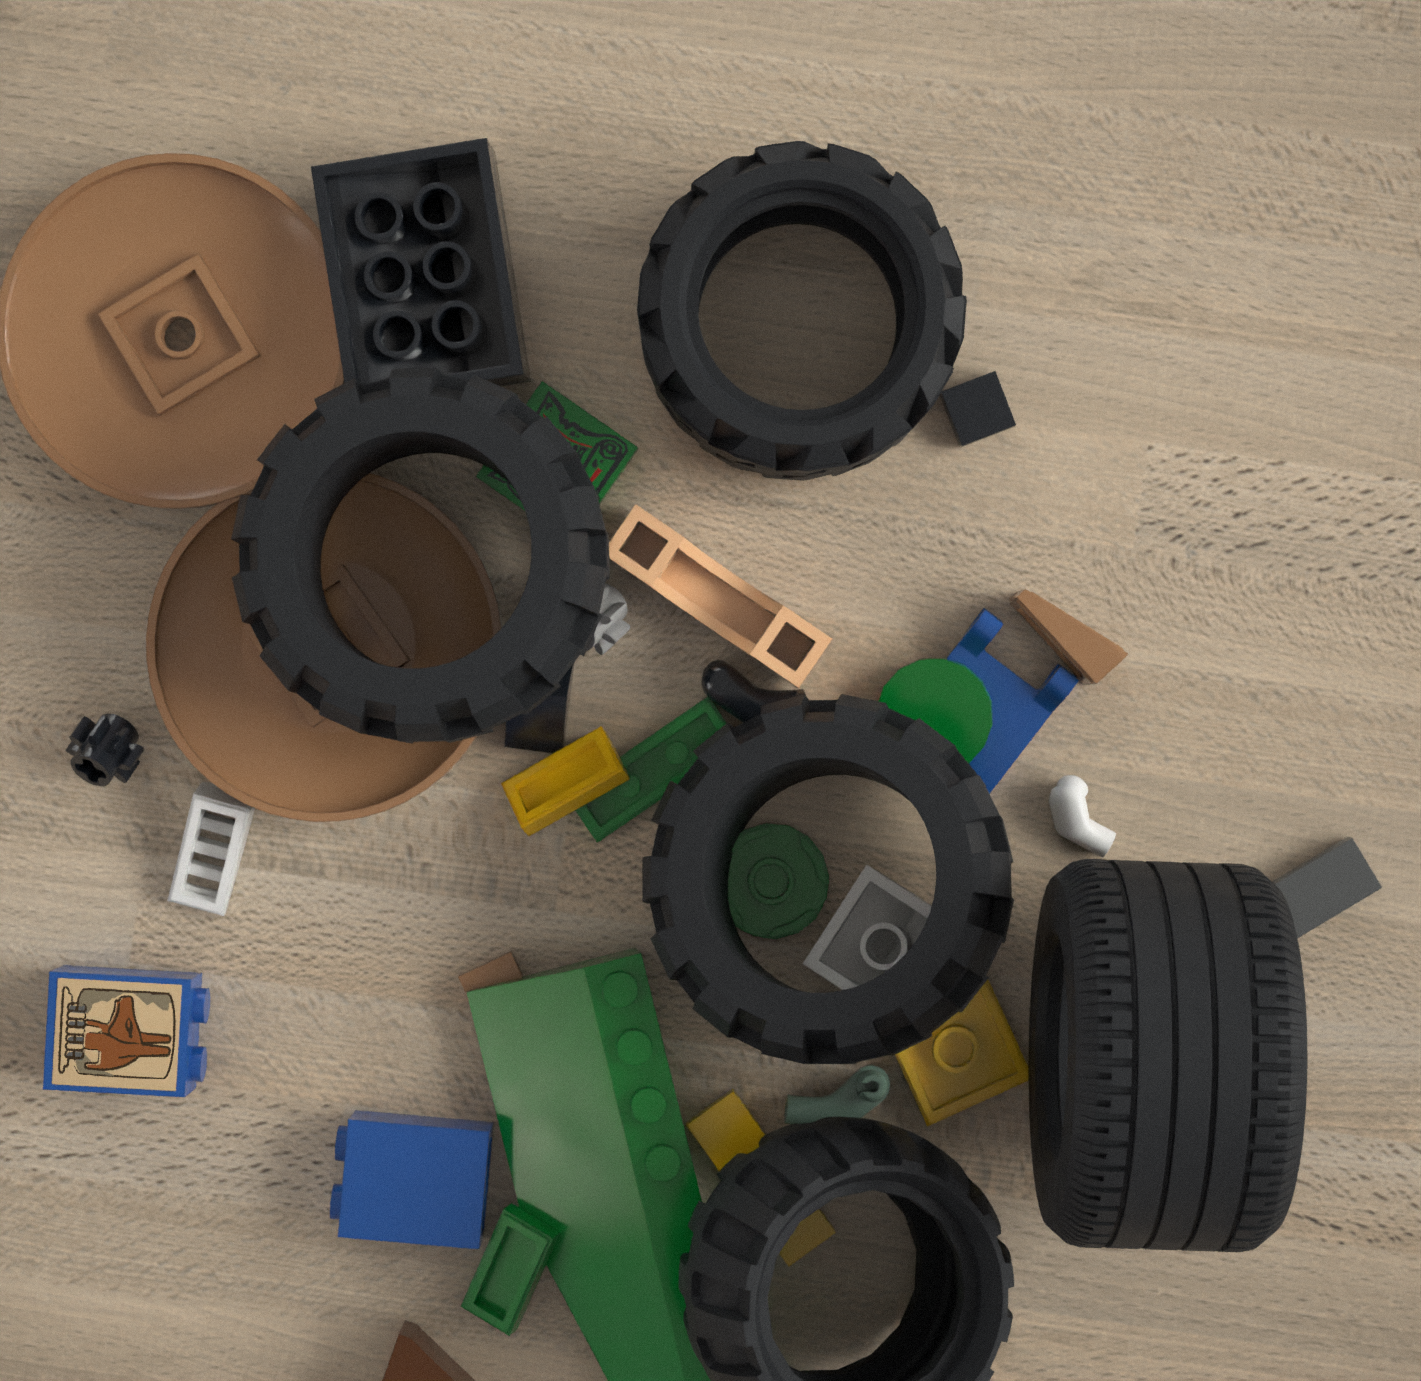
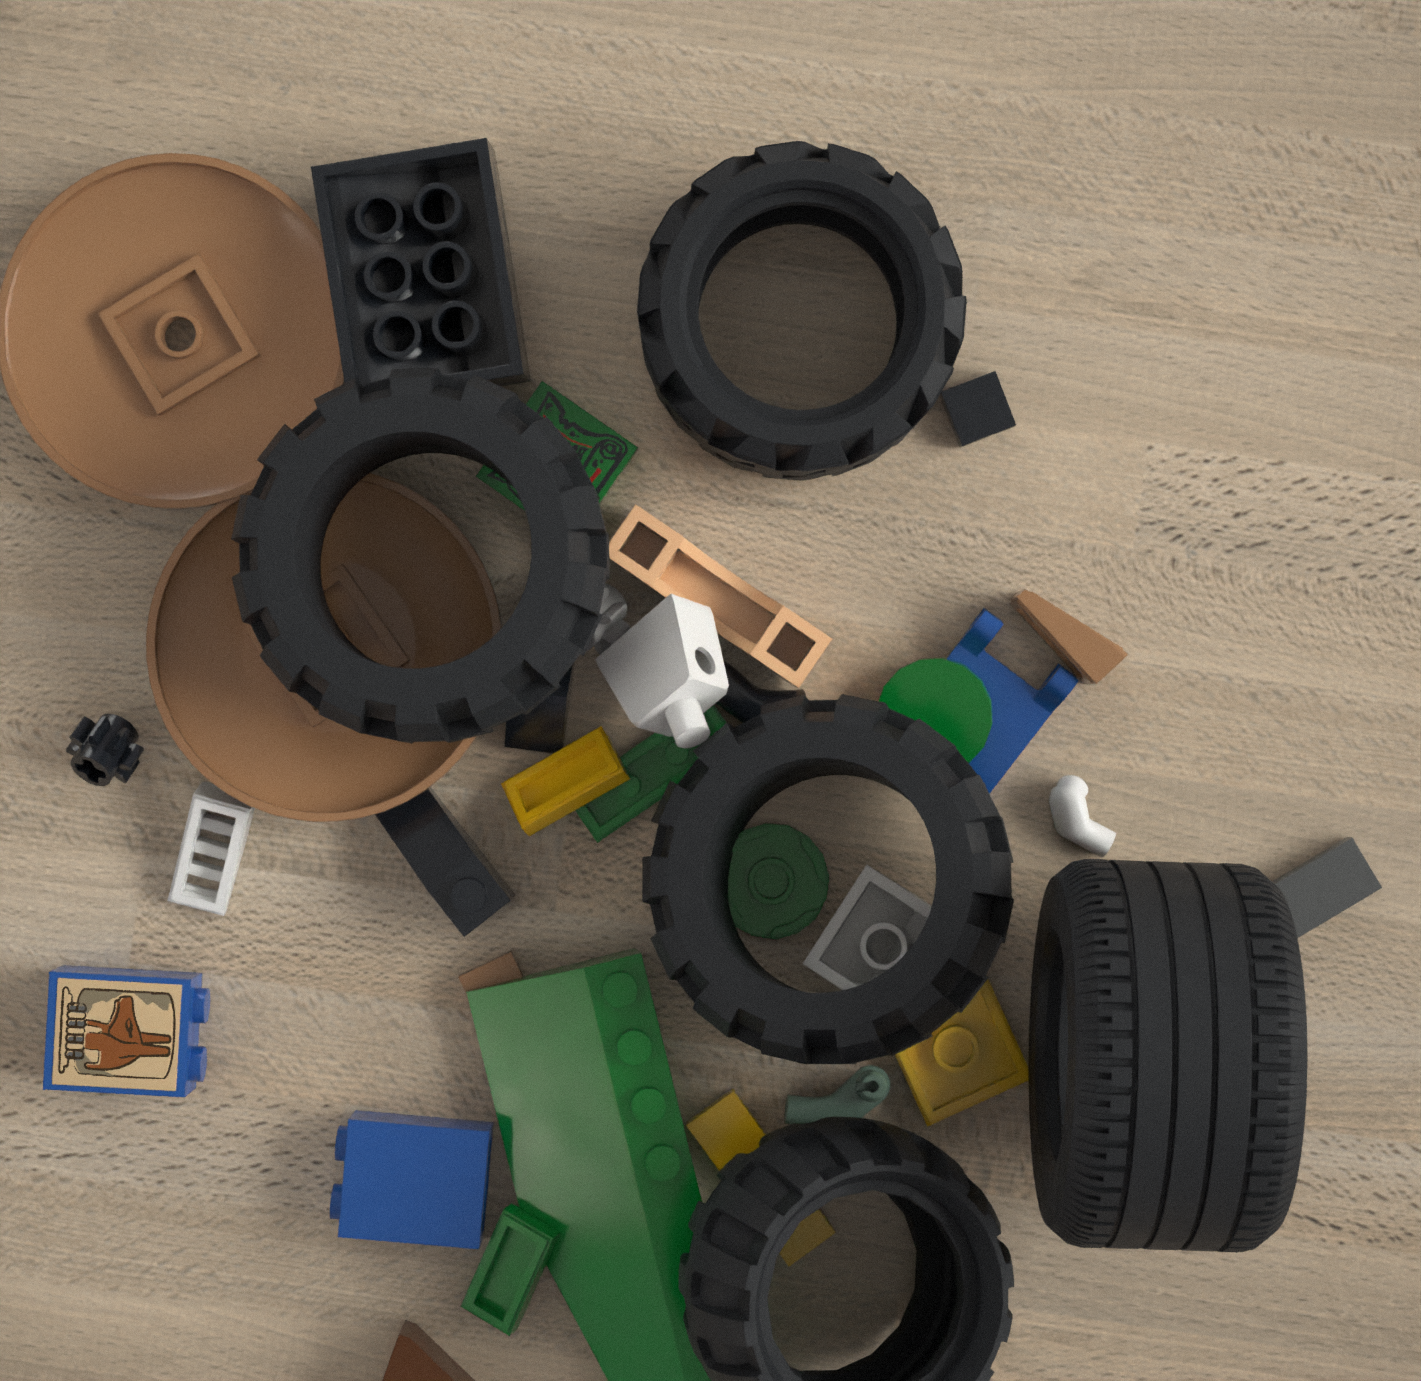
none -> black slope [375,787,516,937]
none -> white torso [595,594,729,748]

